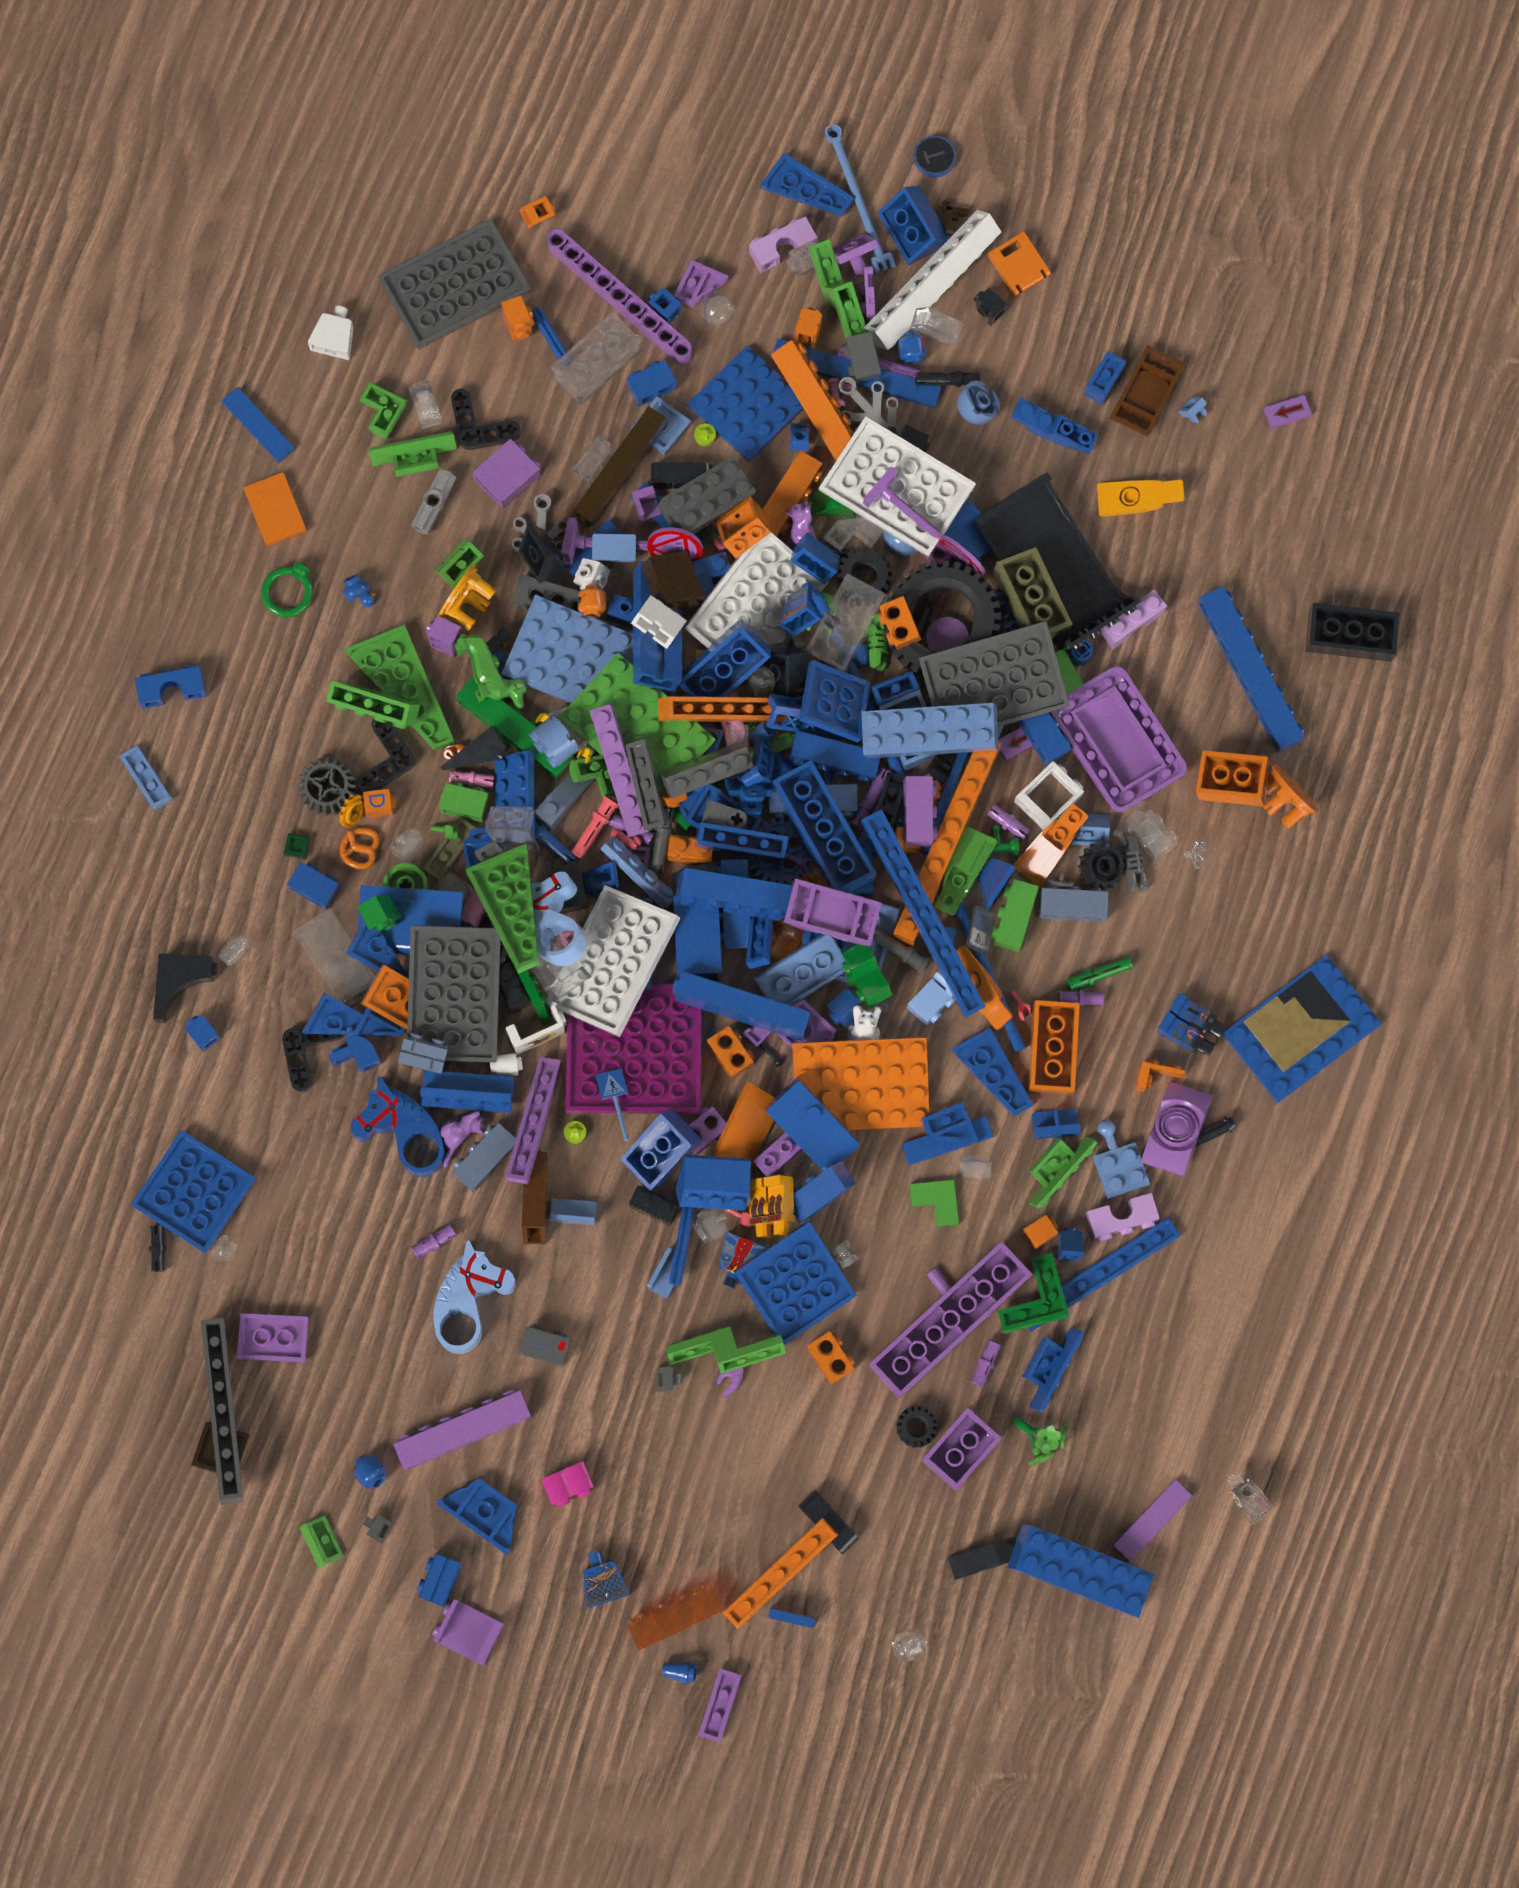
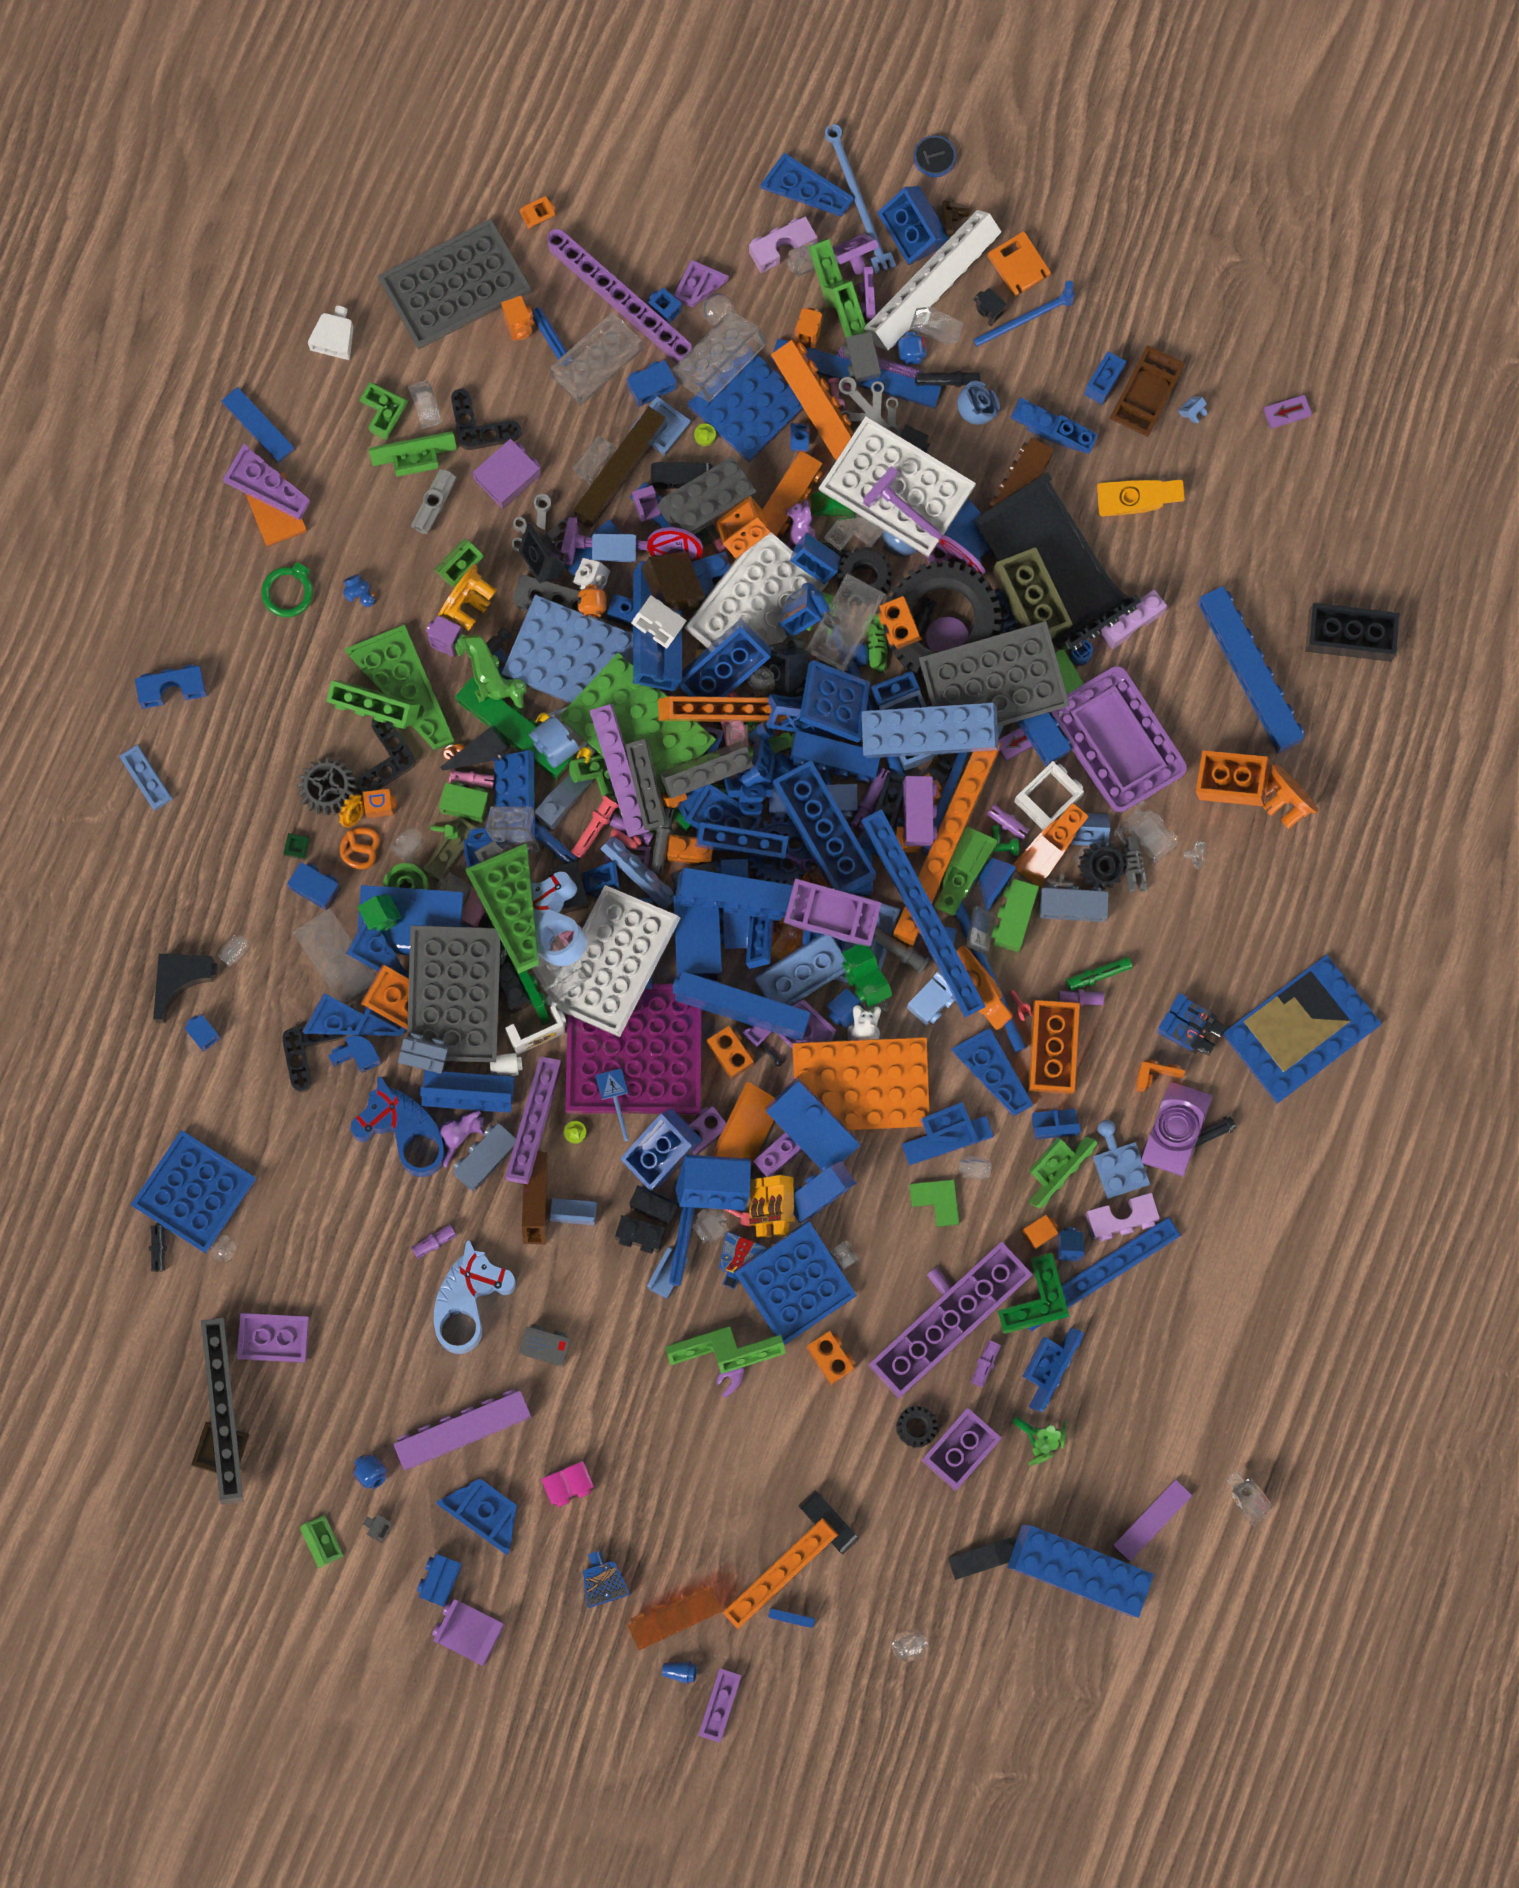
dark grey tile [656,1367,682,1392] -> none
dark grey piece [702,800,747,829] -> none
none -> medium lavender wing [223,443,310,520]
none -> black brick [615,1215,665,1254]
none -> clear brick [673,310,767,402]
none -> blue bar [973,281,1075,347]
none -> reddish brown brick [989,437,1054,508]

